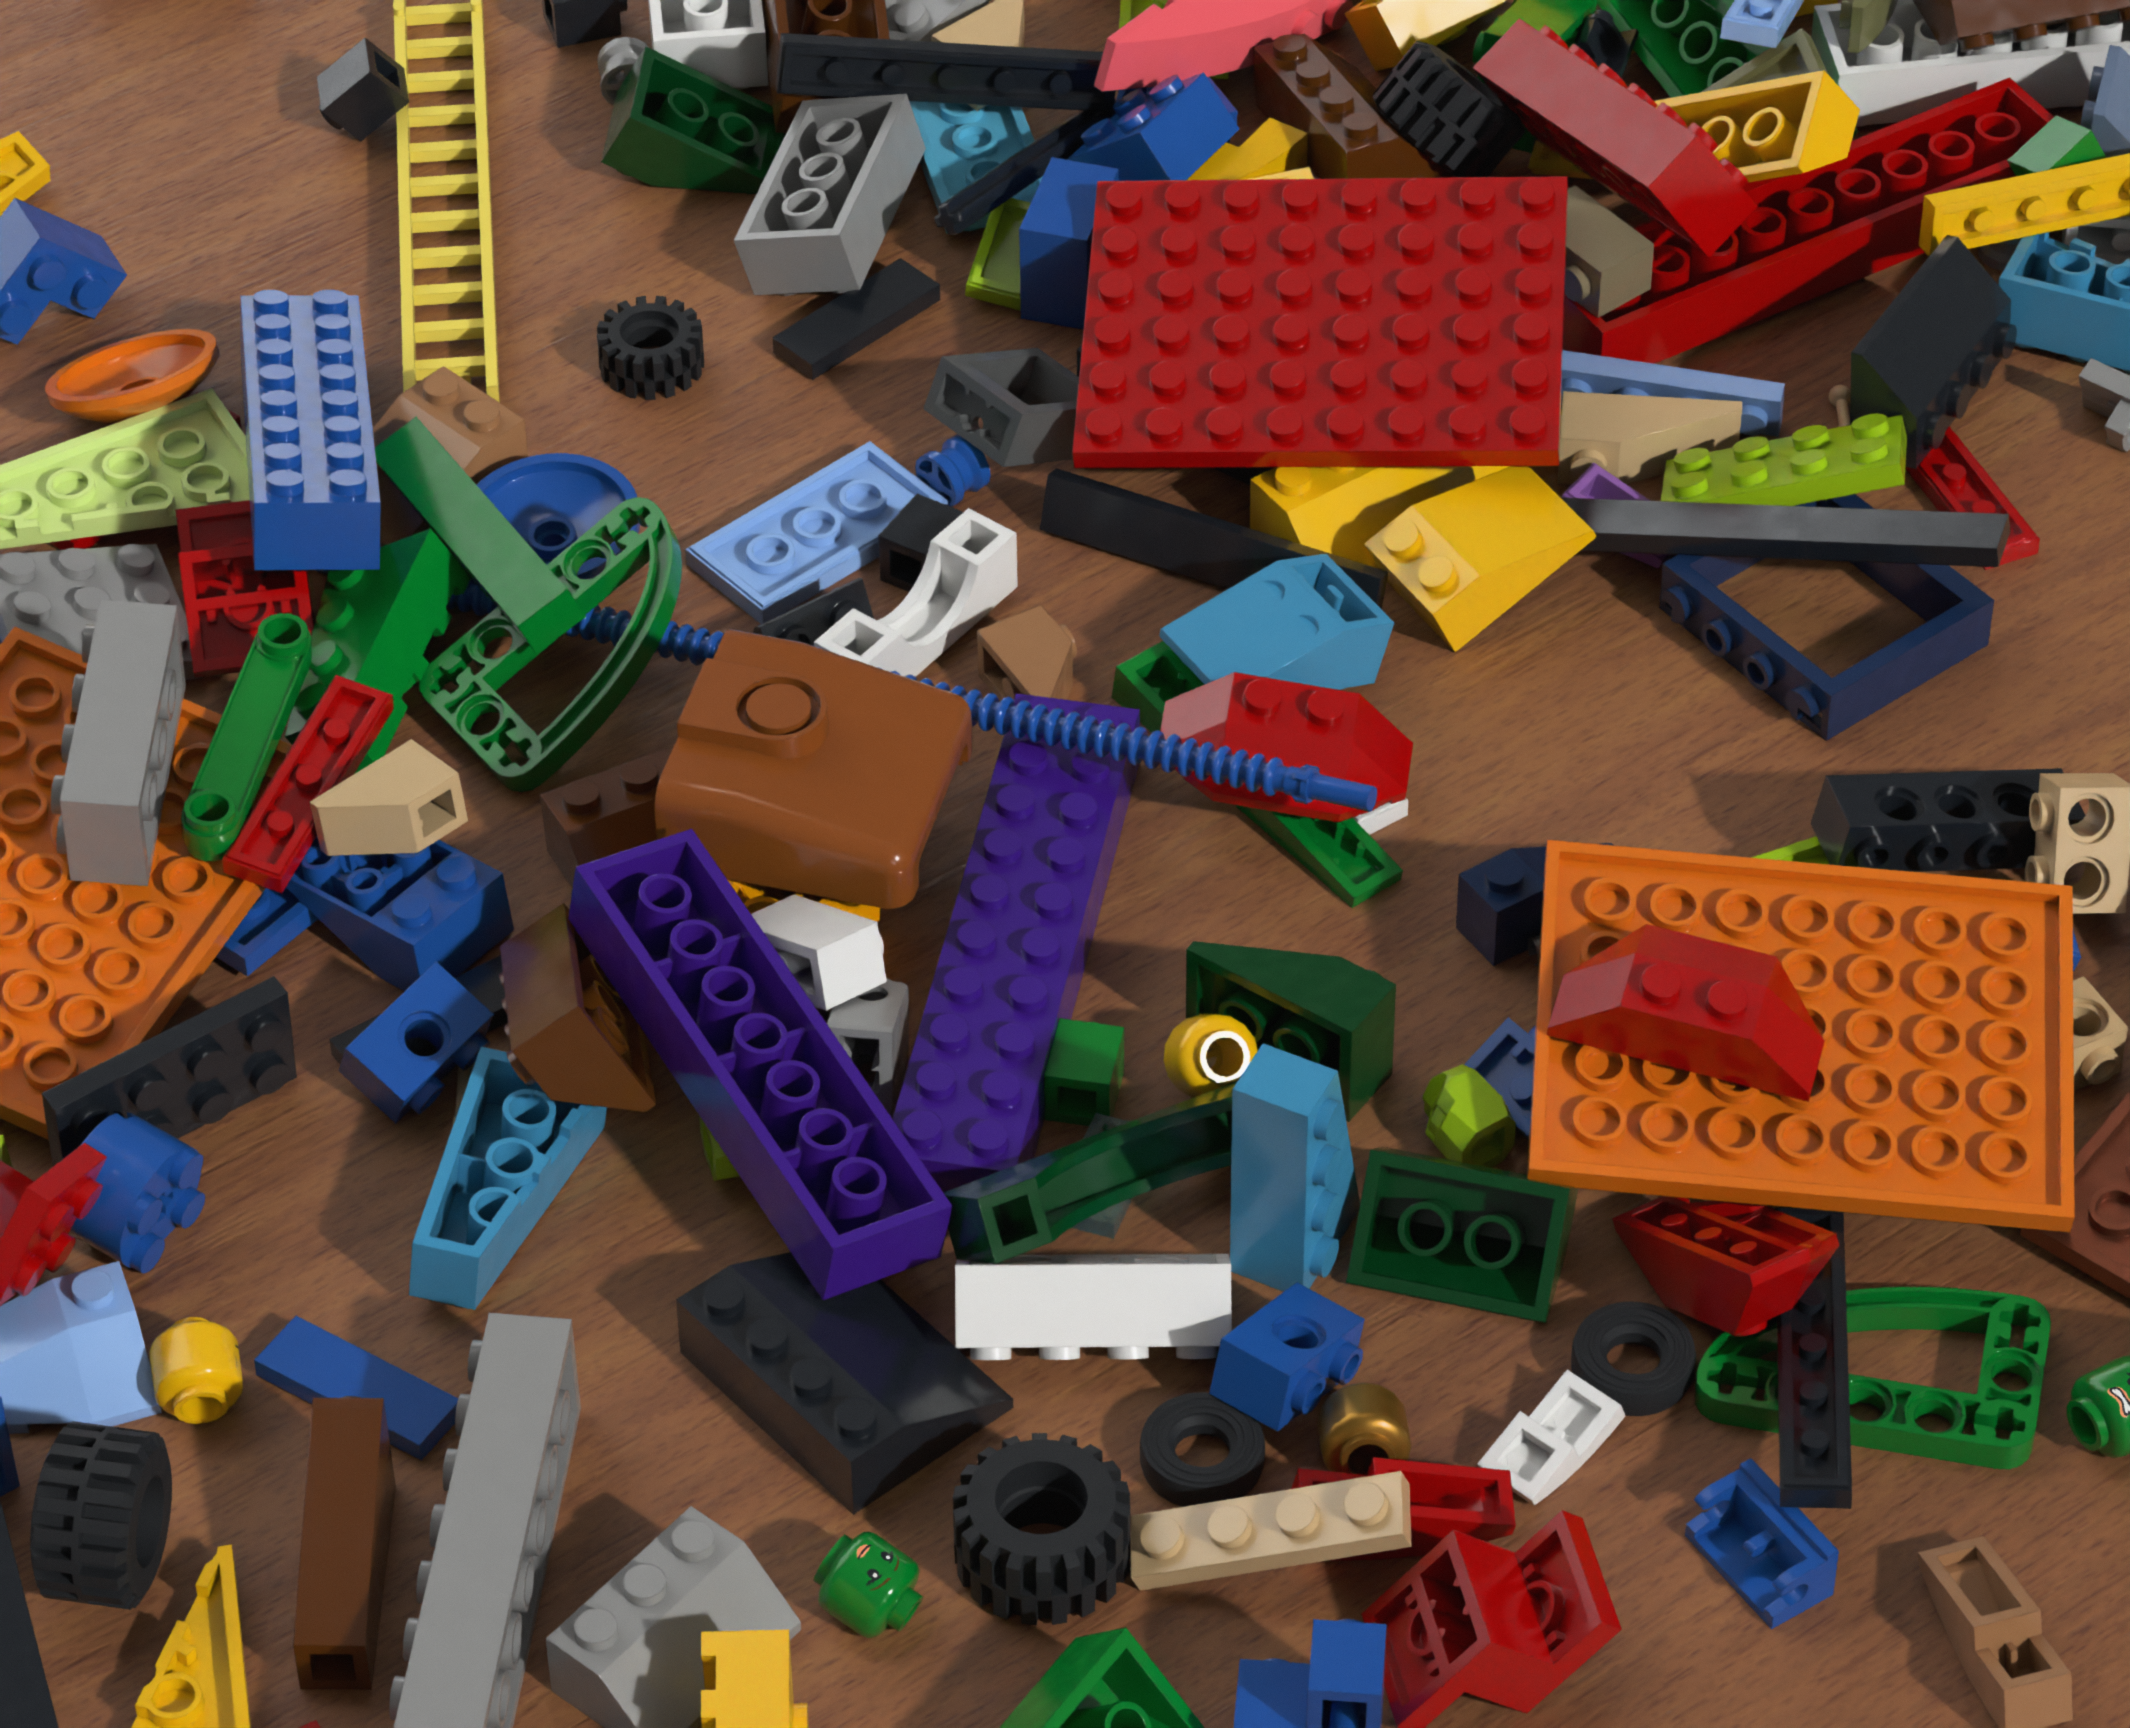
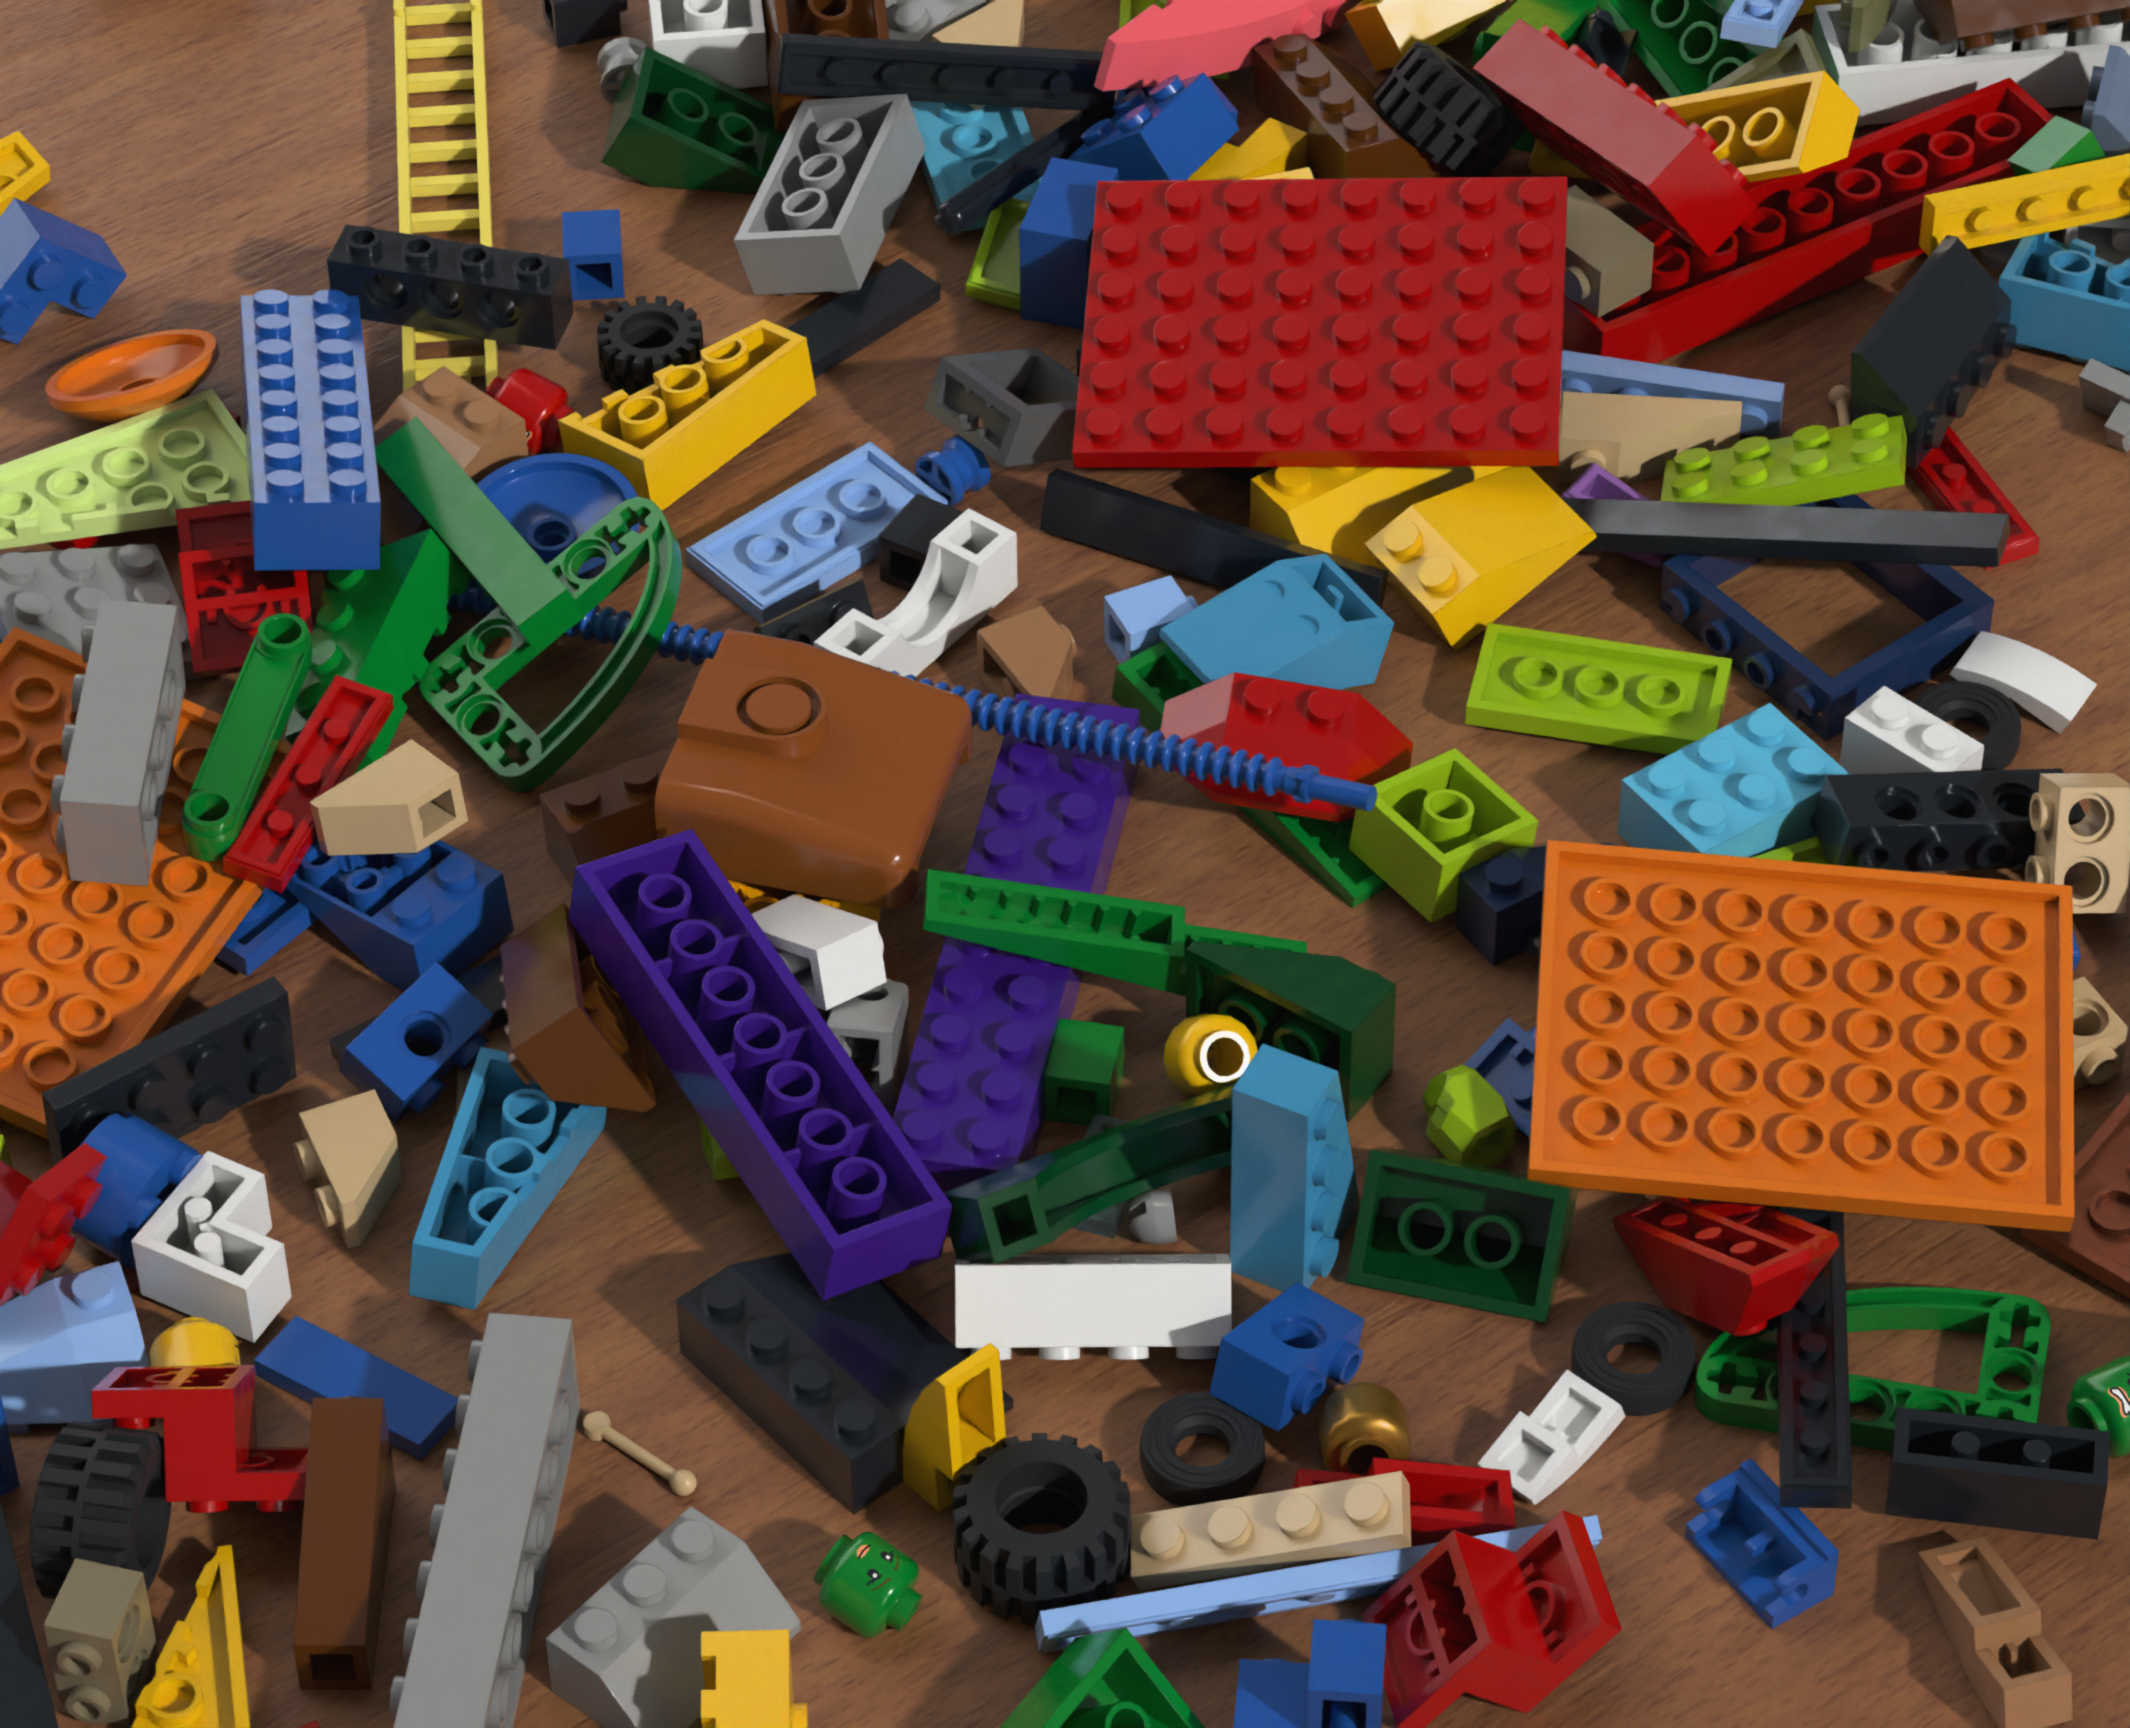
black brick [317,38,409,142] -> none
red wedge [1547,924,1825,1102] -> none
none -> dark tan brick [43,1558,159,1728]
none -> red bracket [91,1365,309,1513]
none -> white brick [131,1151,292,1343]
none -> tan slope [293,1089,402,1249]
none -> black brick [327,224,573,350]
none -> red head [485,368,574,456]
none -> yellow wedge [558,319,817,511]
none -> blue brick [562,209,625,301]
none -> tan hinge [583,1411,697,1496]
none -> yellow slope [902,1343,1006,1512]
none -> green slope [922,869,1307,997]
none -> light blue tile [1034,1515,1603,1654]
none -> light blue brick [1104,575,1198,664]
none -> light grey hinge [1127,1189,1177,1245]
none -> lime brick [1348,748,1539,923]
none -> lime plate [1465,623,1732,755]
none -> medium azure brick [1617,703,1851,858]
none -> white brick [1840,686,1984,775]
none -> black brick [1885,1407,2110,1540]
none -> black tyre [1914,681,2021,771]
none -> white slope [1949,631,2097,735]

